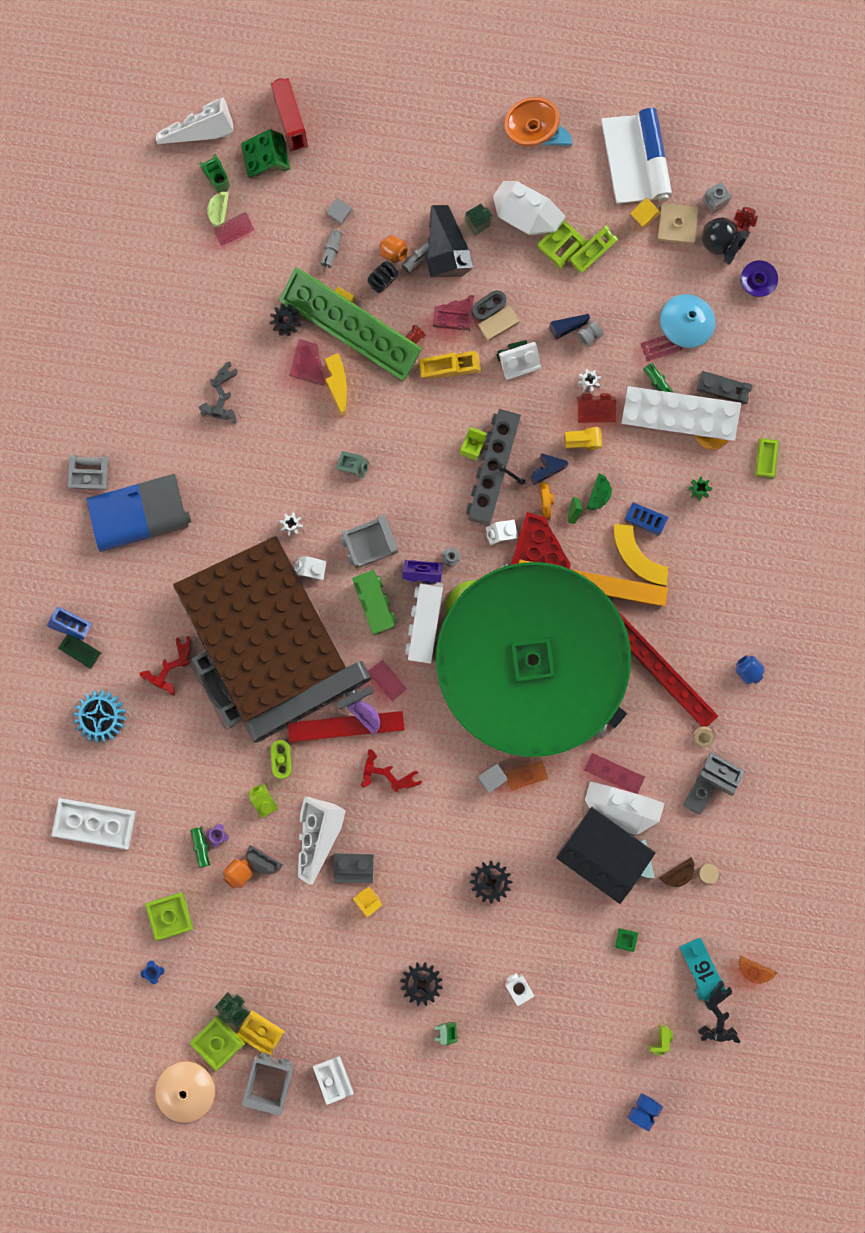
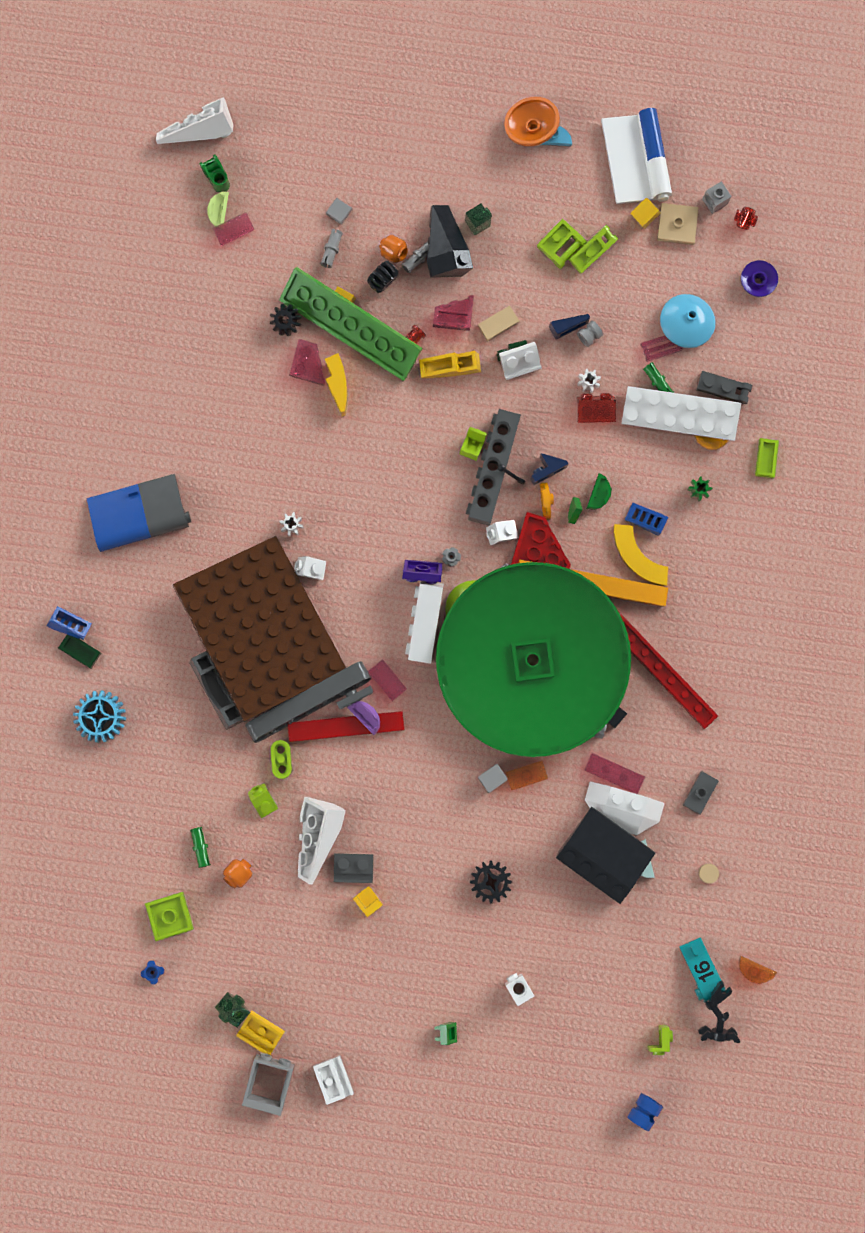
white tile [51,798,136,850] -> none
light grey plate [67,455,109,490] -> none
red piece [139,636,191,696] -> none
light nougat dish [155,1061,215,1123] -> none
lime tile [190,1015,245,1072] -> none
dark grey piece [199,361,238,423] -> none
medium lavender plate [206,824,229,847] -> none
green bracket [241,129,290,178] -> none
dark grey plate [246,845,283,874] -> none
slope [271,78,308,152] -> none
sand green bracket [336,451,369,478] -> none
light grey panel [340,514,398,568] -> none
bright green wedge [352,570,397,636] -> none
red piece [361,749,422,792] -> none
black gear [400,962,443,1006] -> none
dark grey plate [472,290,506,321] -> none
white wedge [493,181,566,235] -> none
yellow piece [564,427,602,450] -> none
green tile [614,928,638,952] -> none
reddish brown plate [658,857,695,887] -> none
tan tile [694,726,714,747] -> none
plate [698,752,745,796] -> none
black tile [702,217,750,265] -> none
blue head [736,655,765,684] -> none

